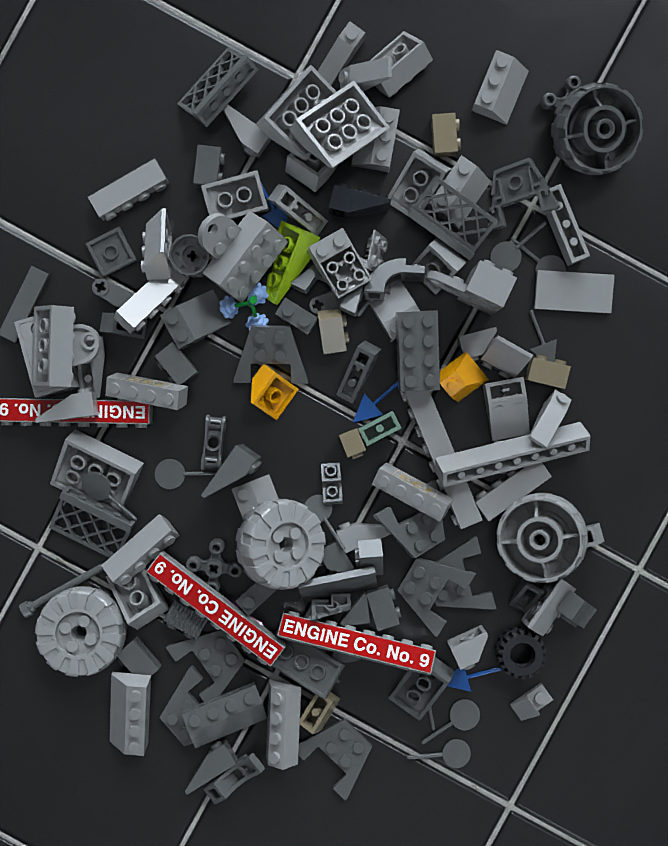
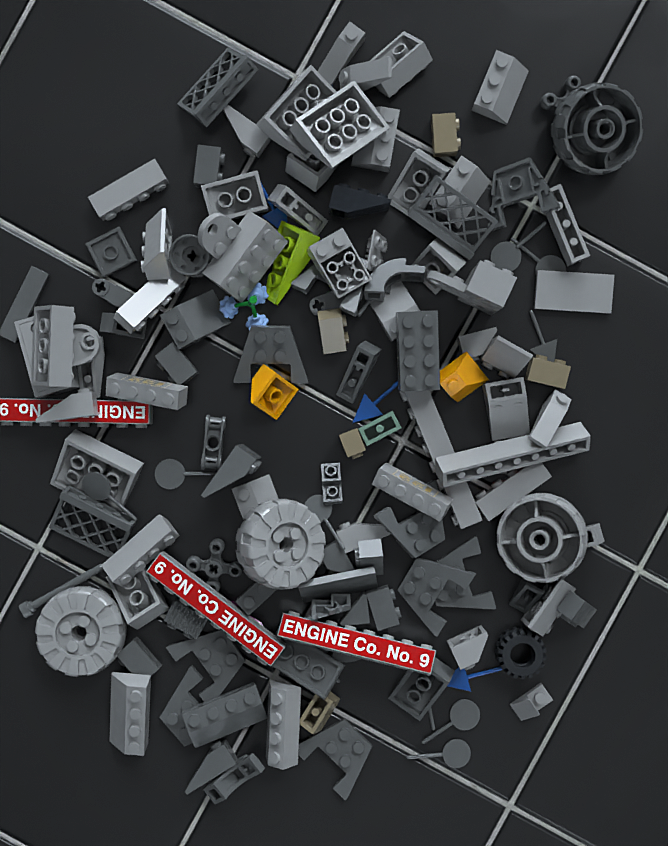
dark grey brick [275,297,318,336] -> none

